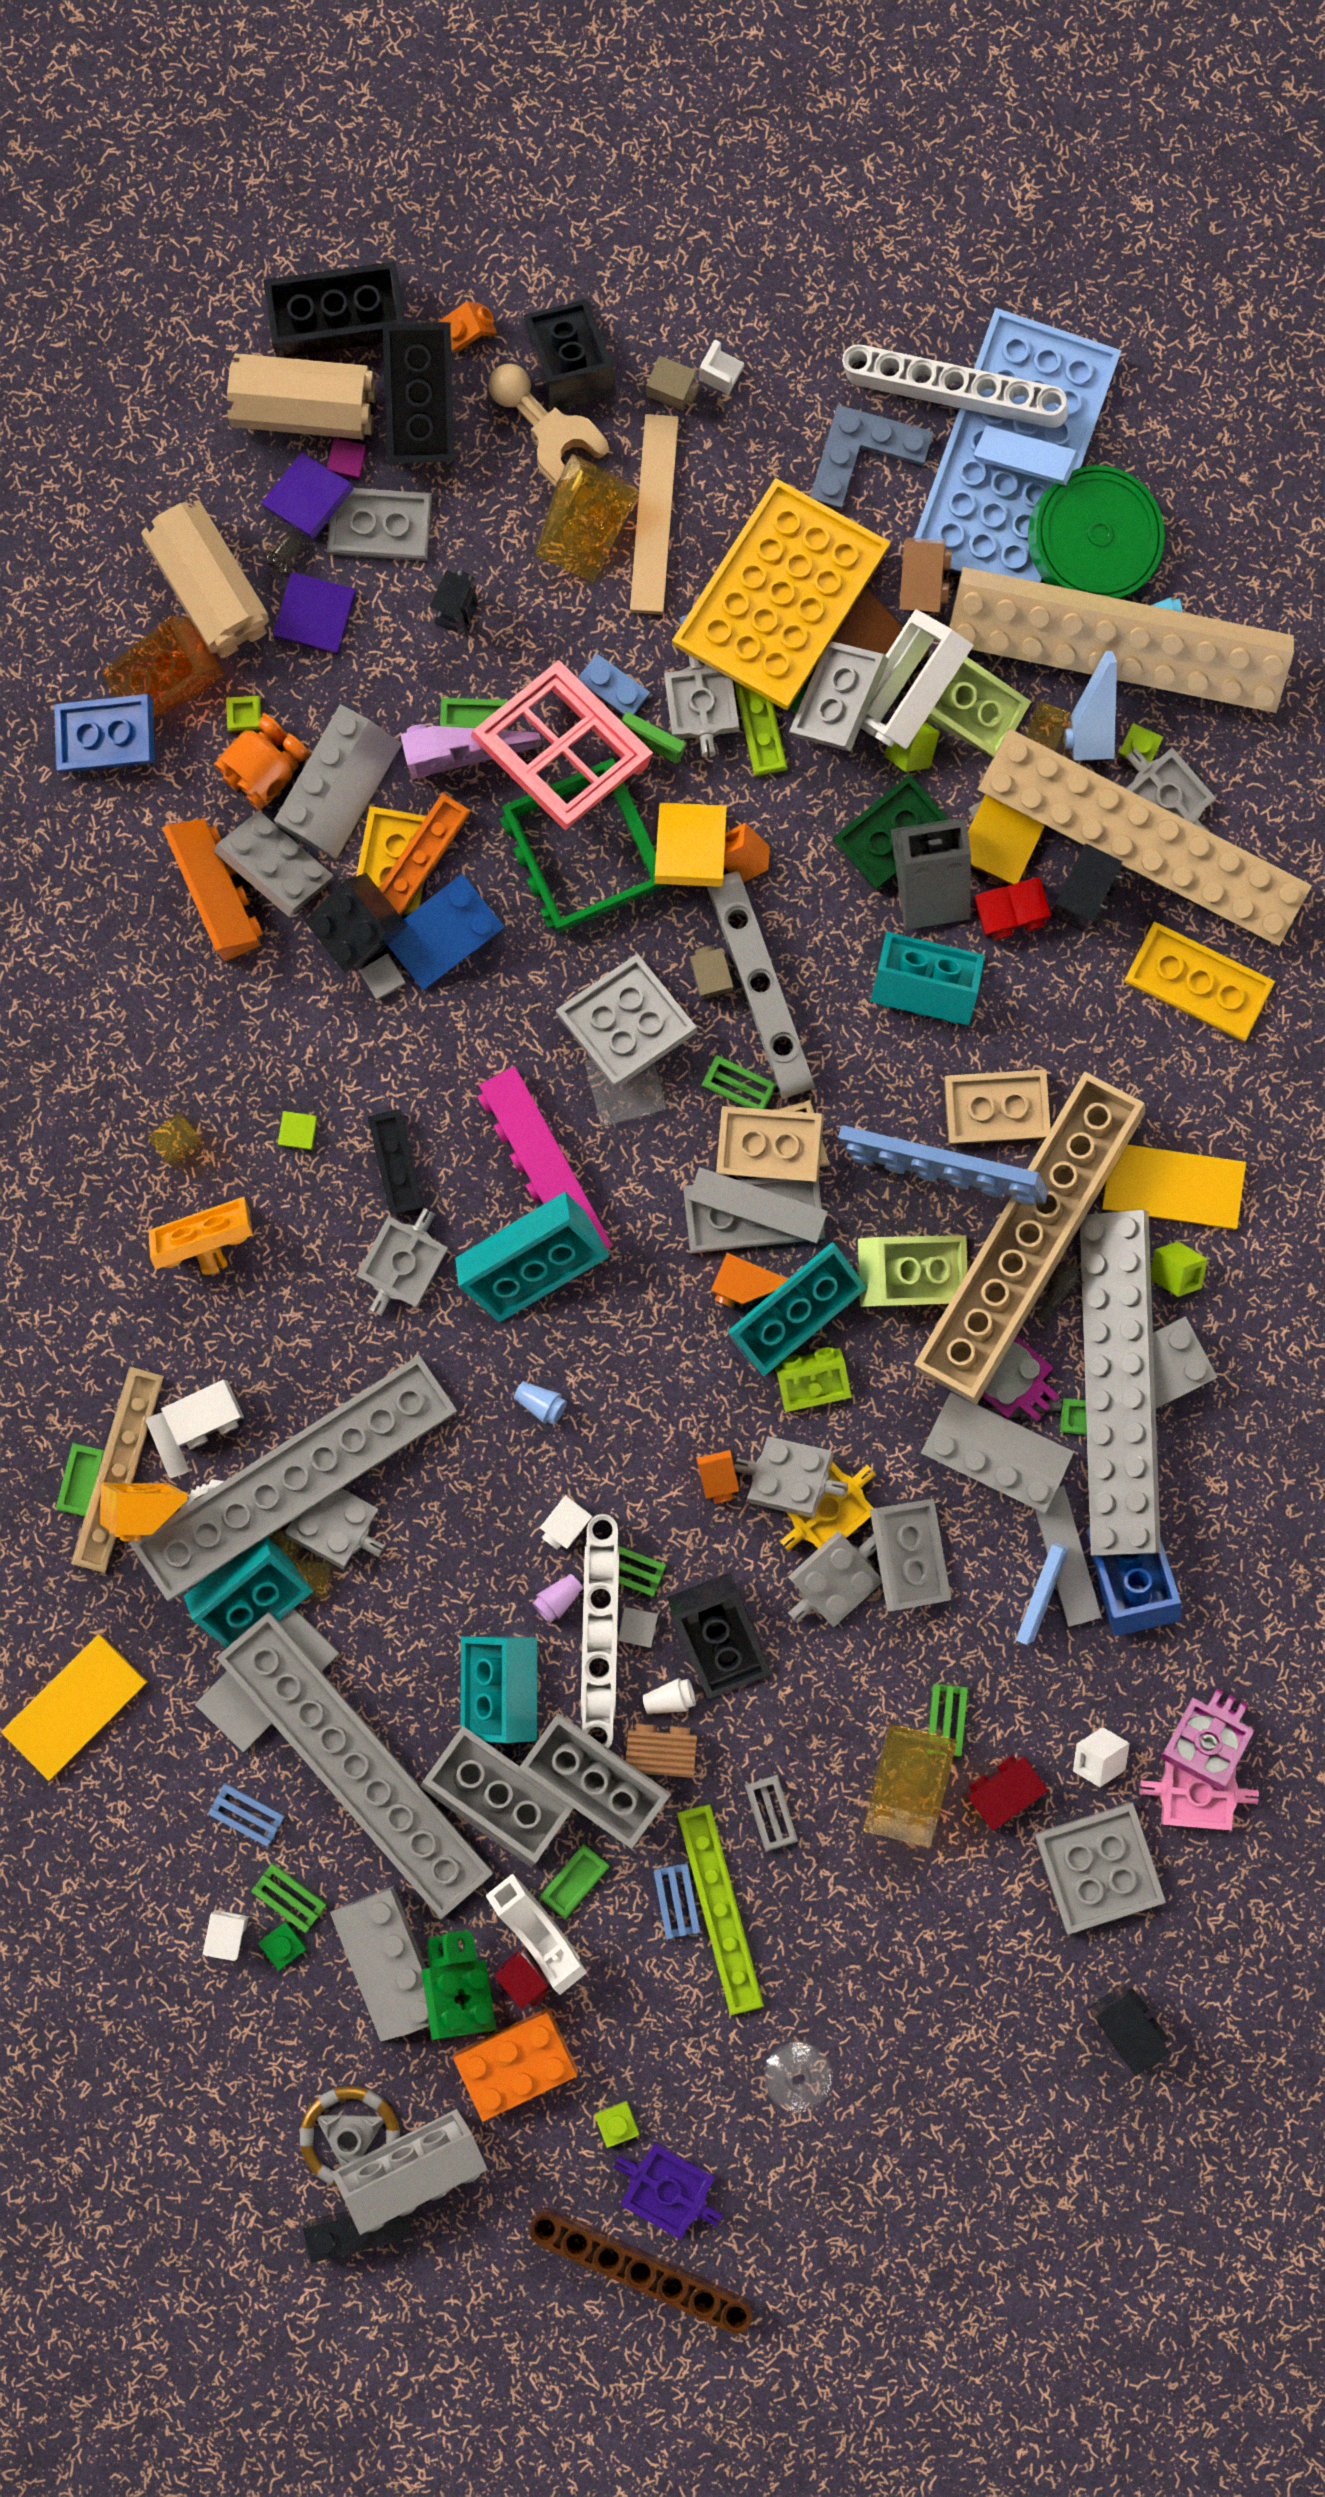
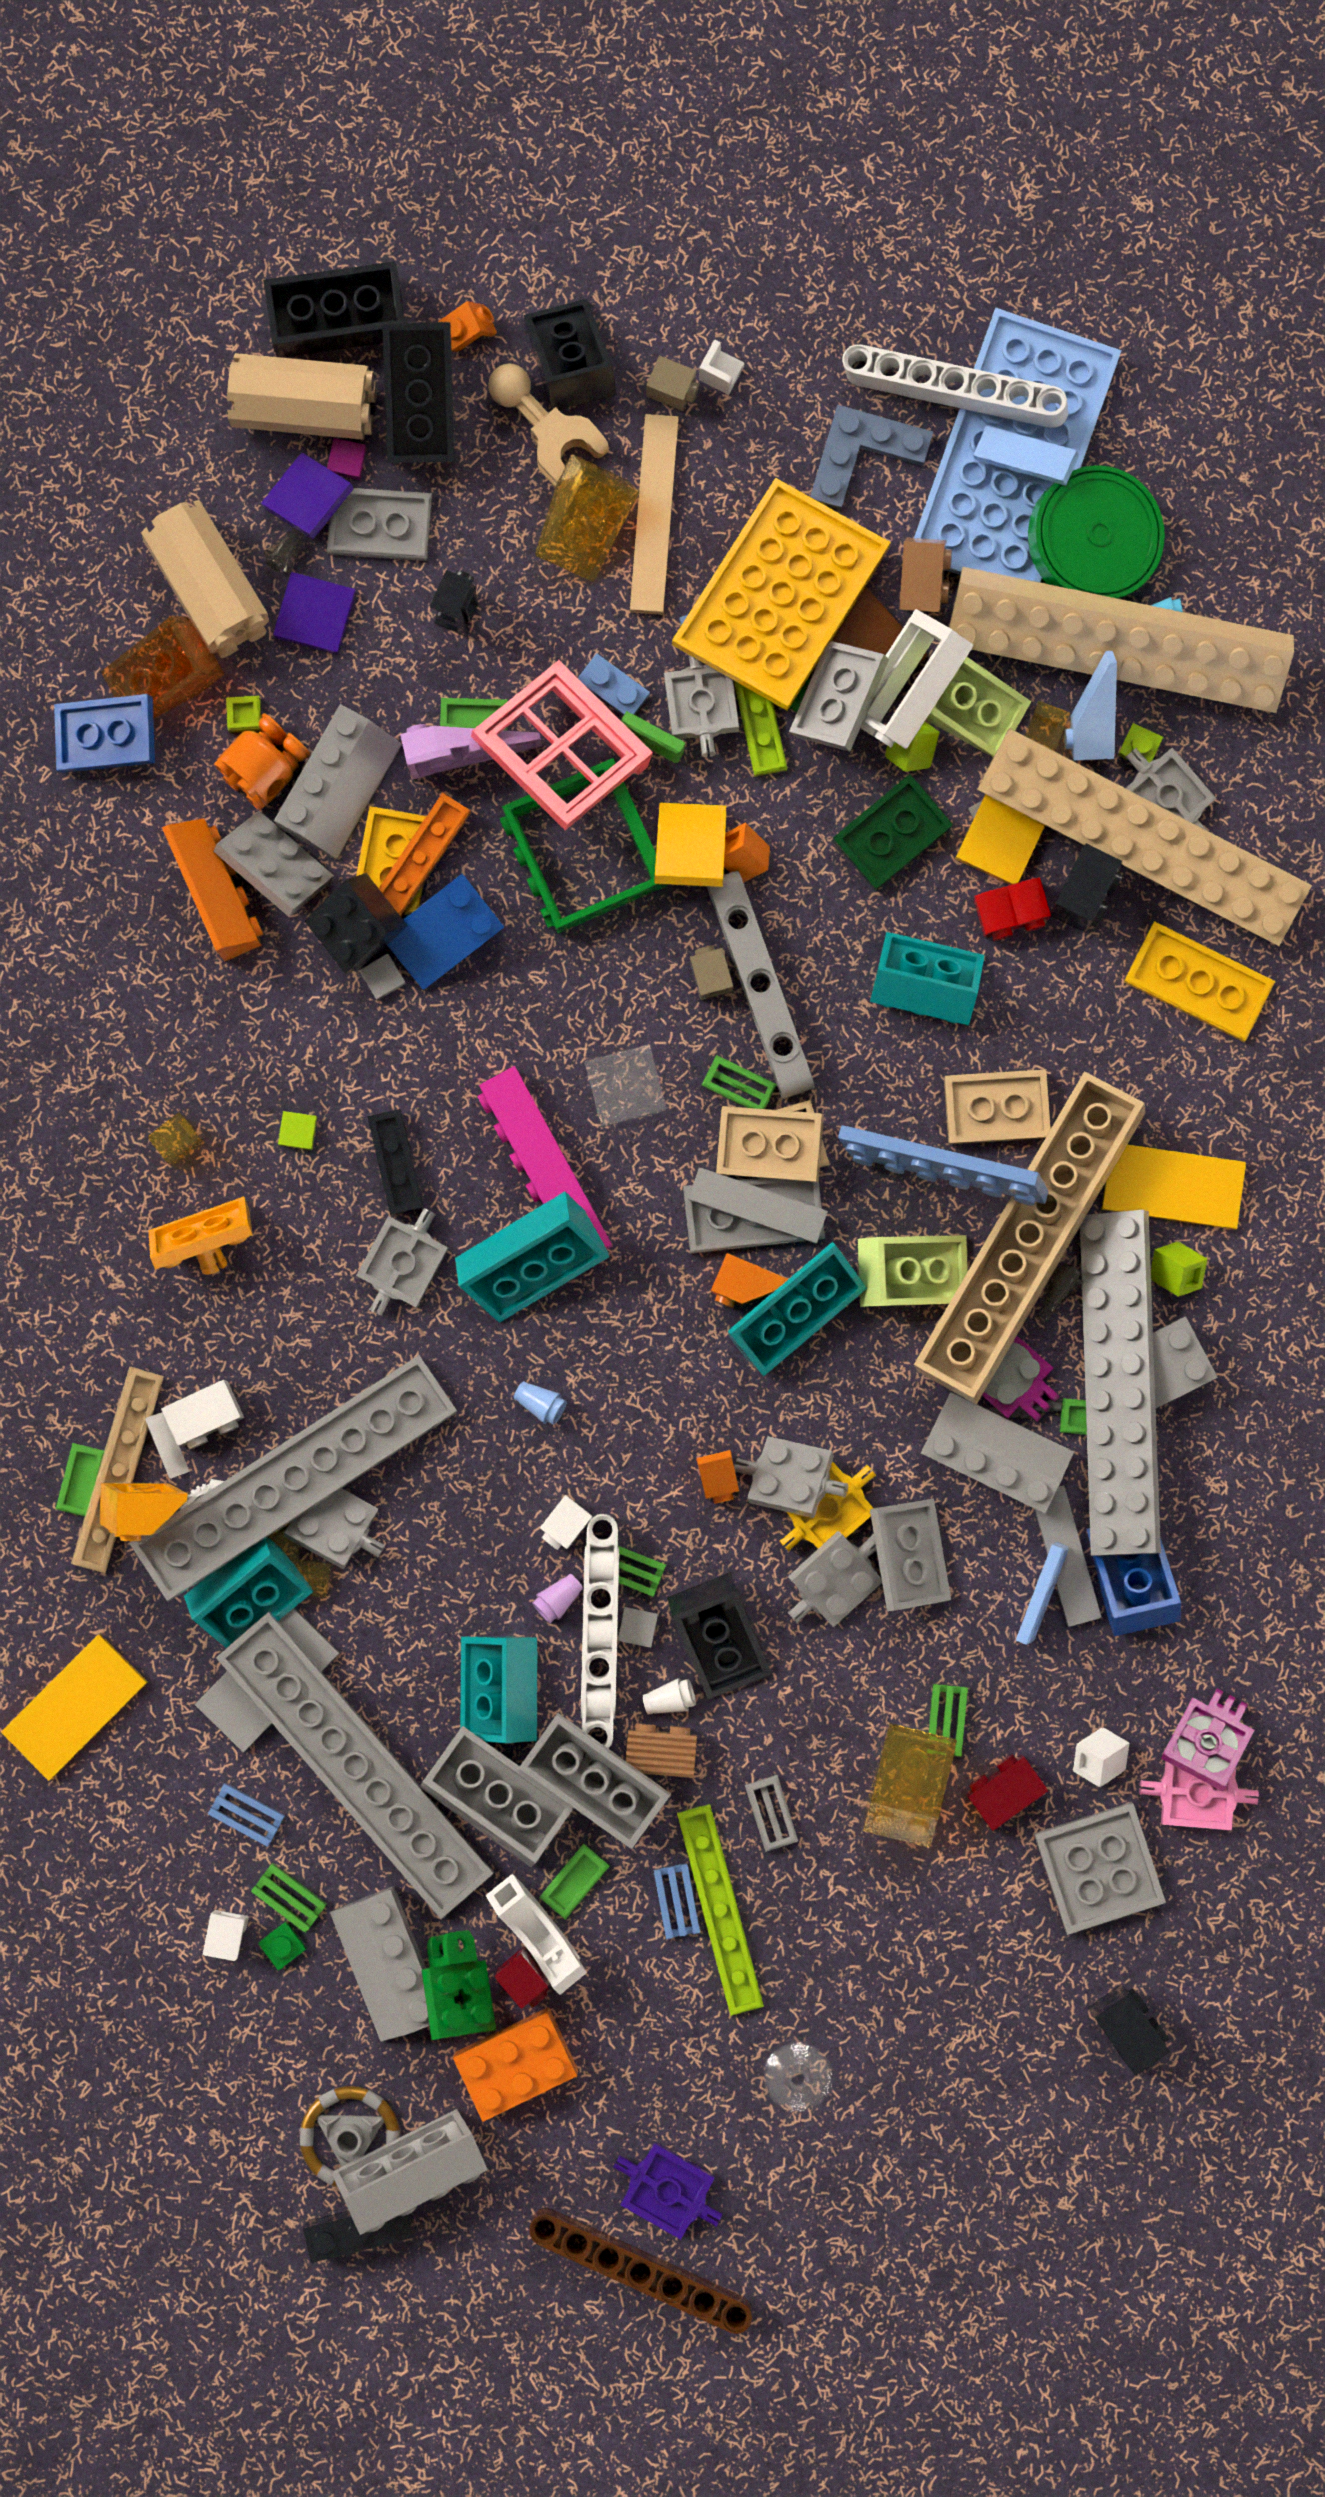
light grey plate [555,953,698,1090] -> none
lime plate [595,2101,639,2148] -> none
lime bracket [775,1347,852,1412] -> none
dark grey slope [890,819,971,930] -> none

